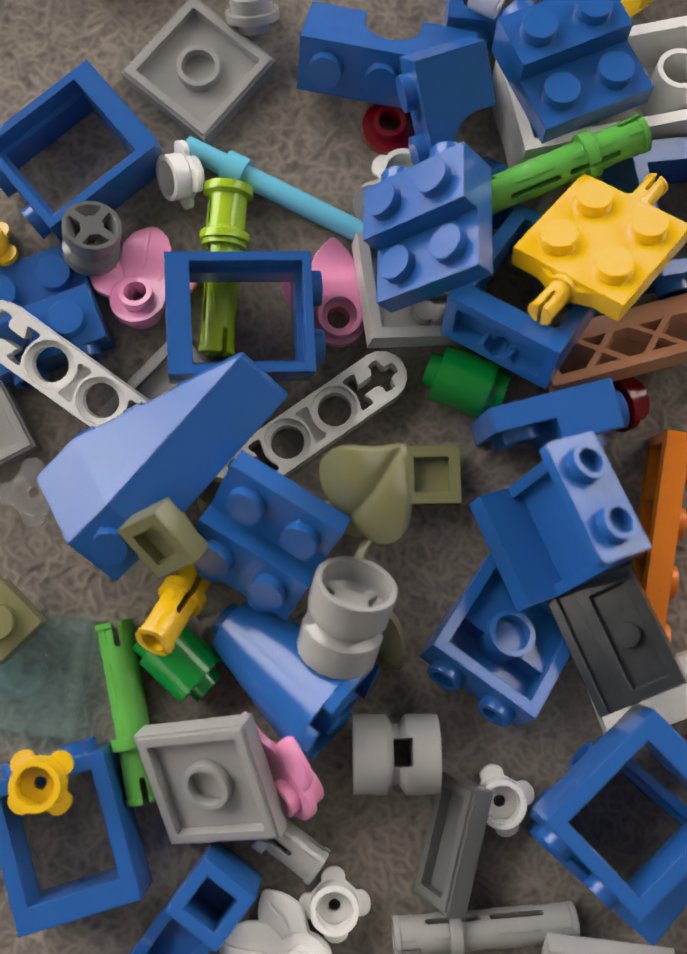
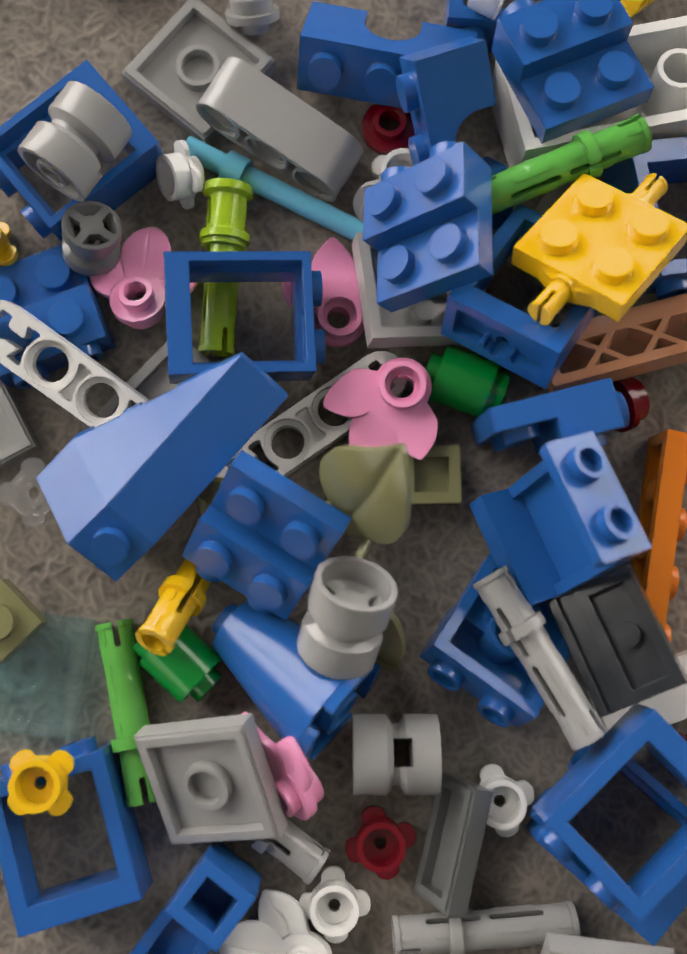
olive plate [117,497,209,578] -> none
none -> light grey wheel [17,81,133,202]
none -> light grey beam [196,57,364,202]
none -> bright pink plate [323,358,438,460]
none -> dark red plate [345,805,416,880]
none -> light grey pin [473,565,608,750]

